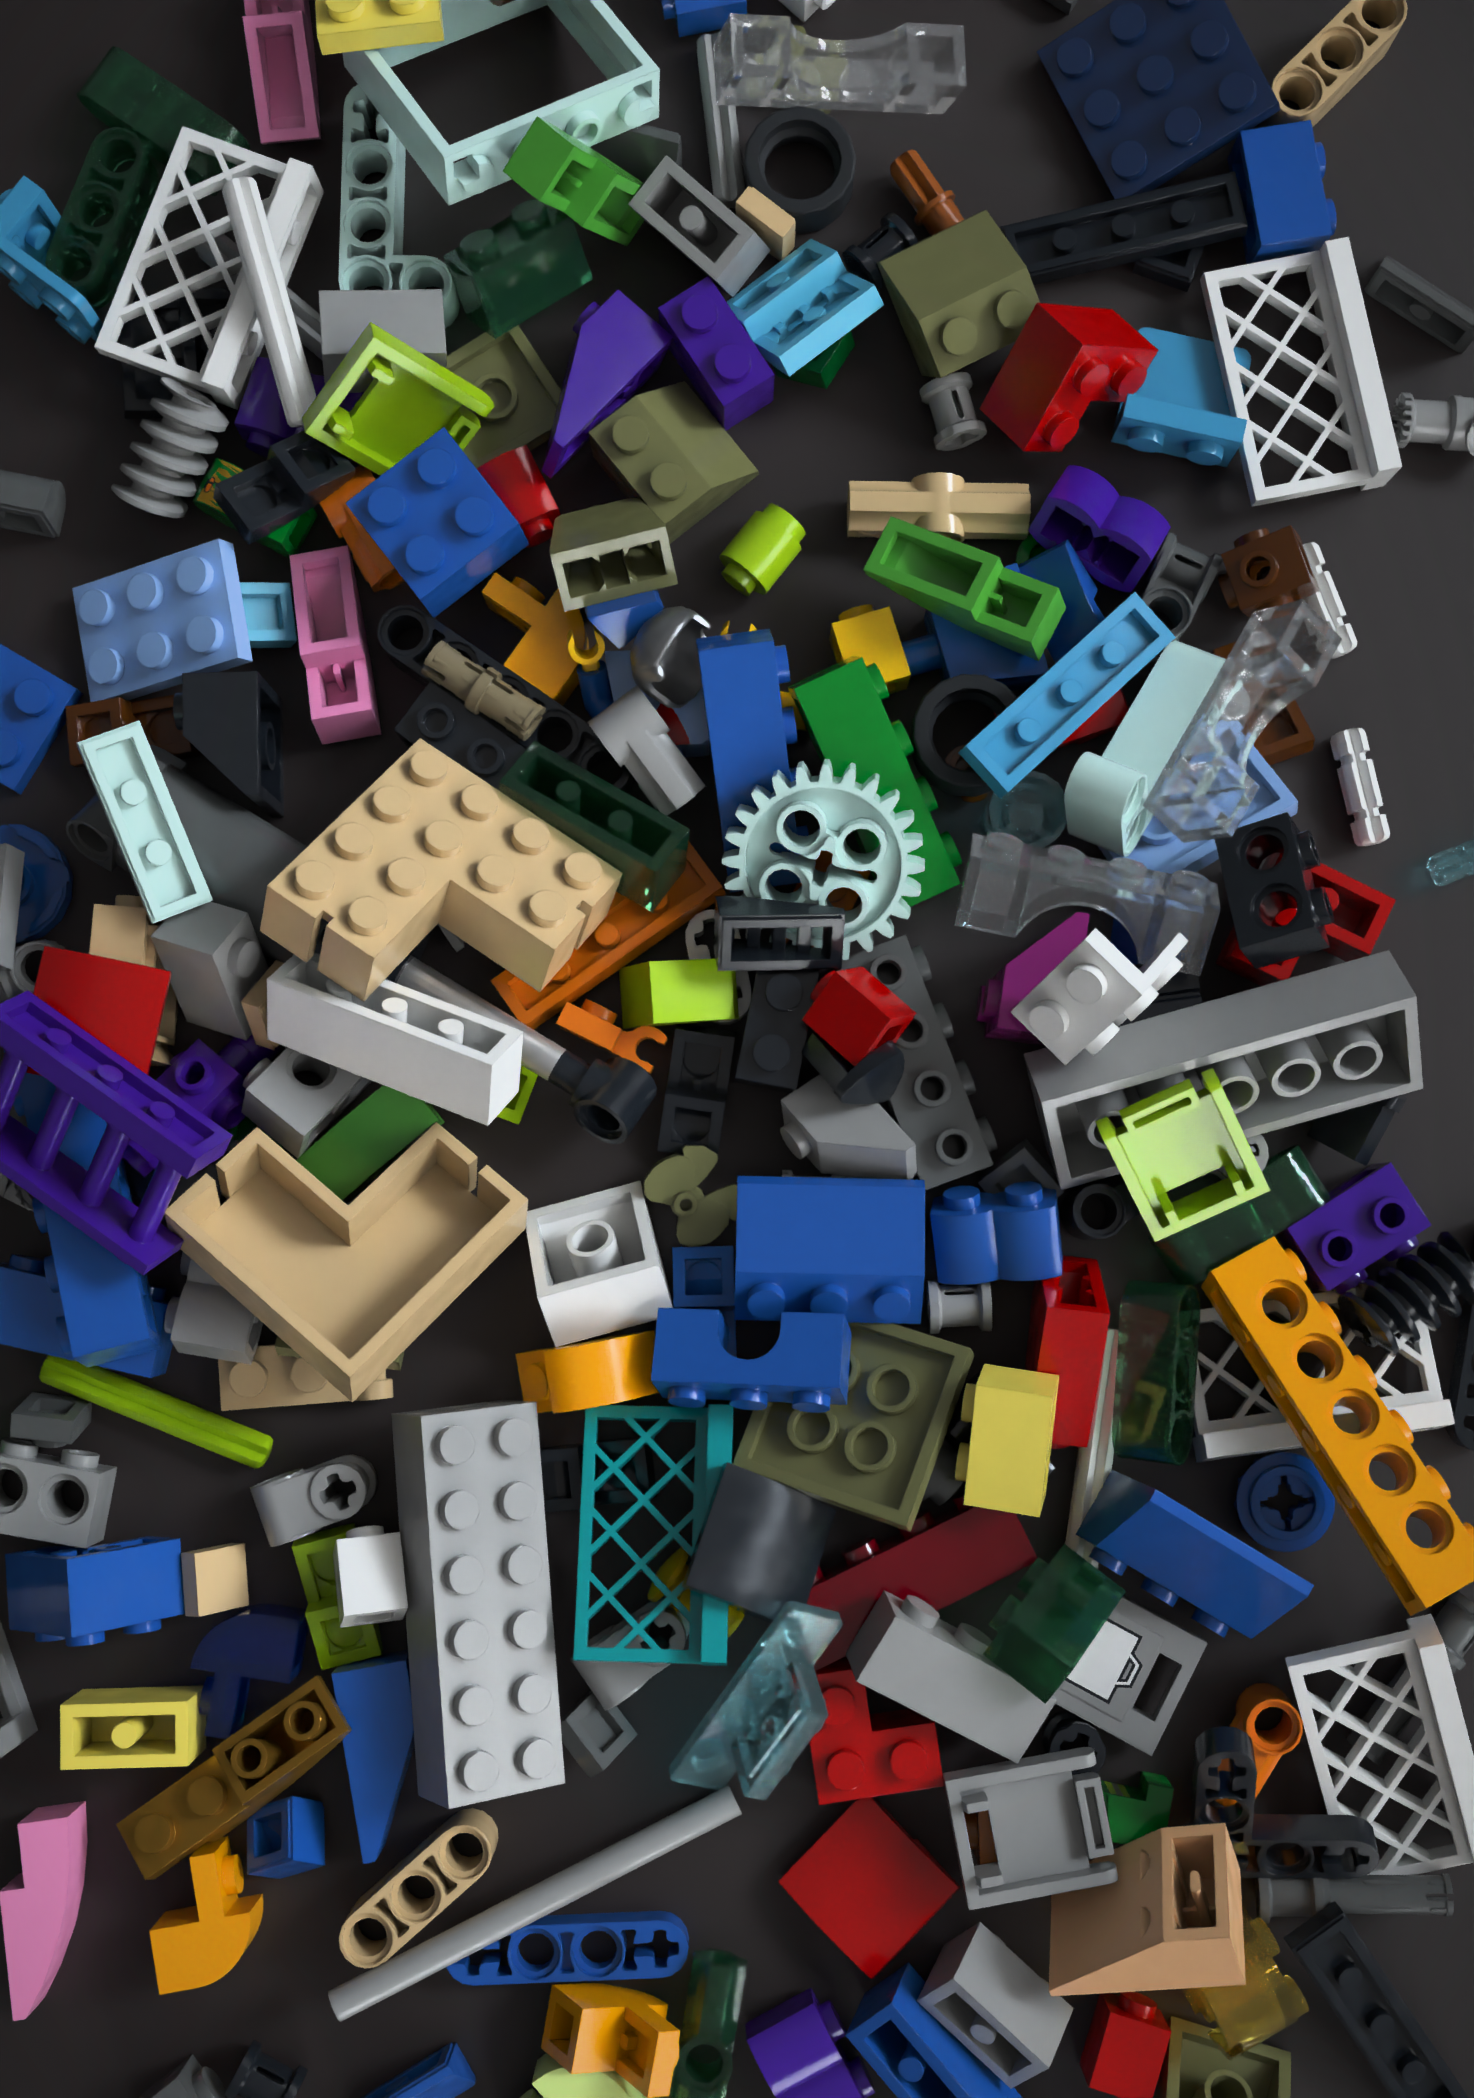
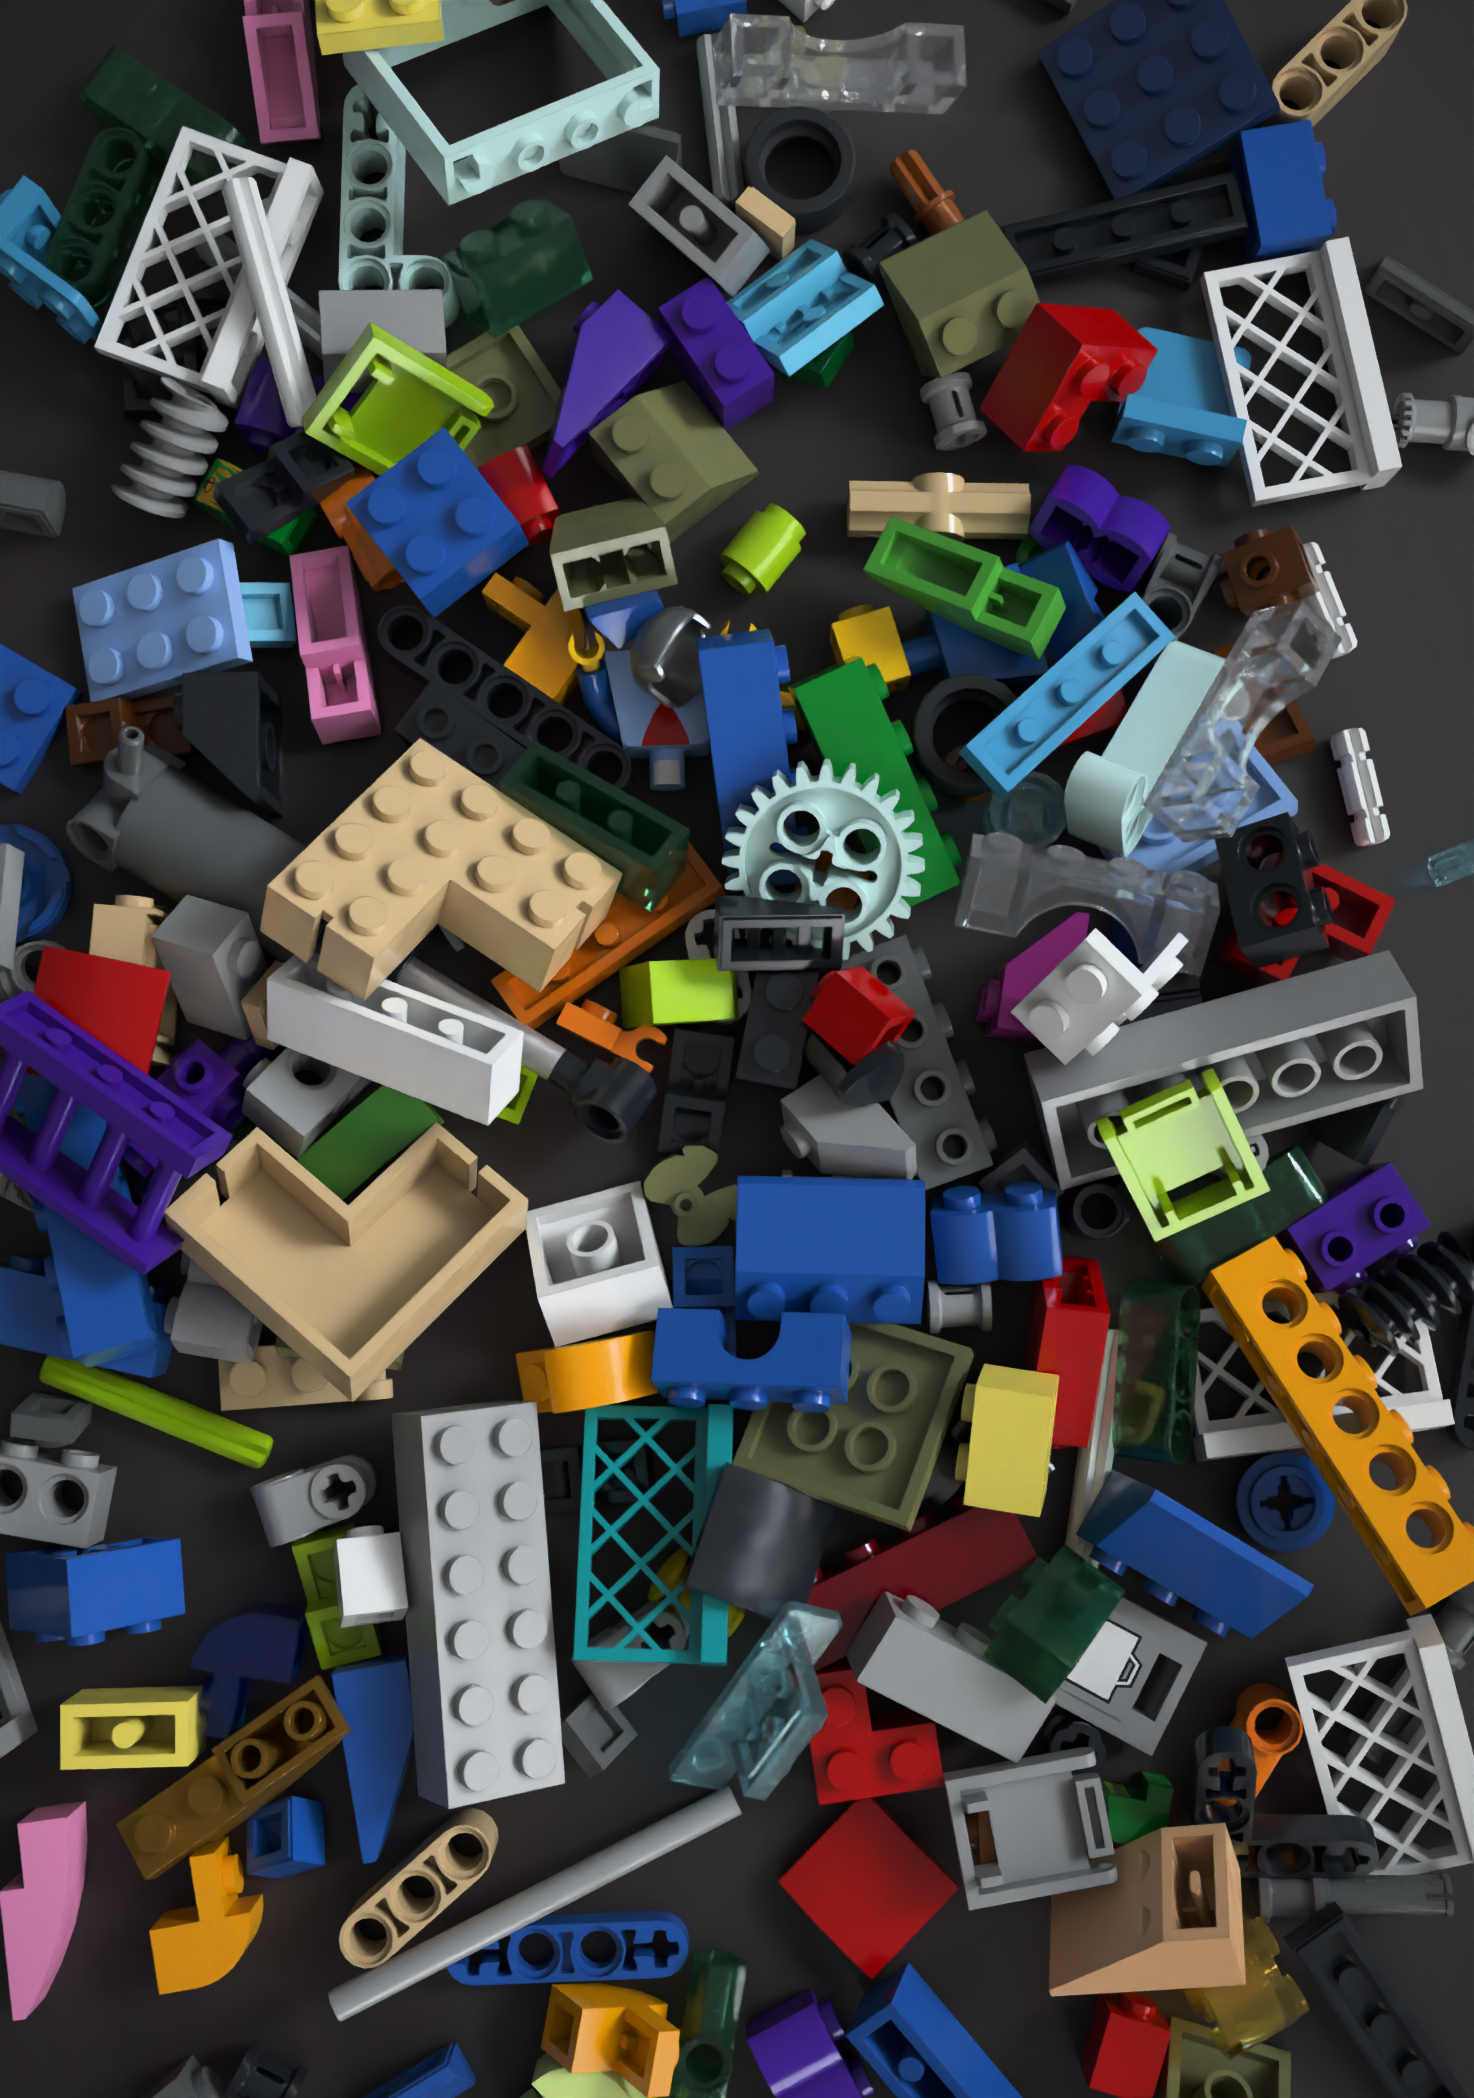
light aqua tile [76,721,213,923] -> none
tan tile [181,1543,249,1617] -> none
dark tan pin [421,640,546,741] -> none
bright green slope [503,116,644,246] -> none
light grey piece [587,685,705,817] -> none
light grey brick [917,1922,1074,2089] -> none

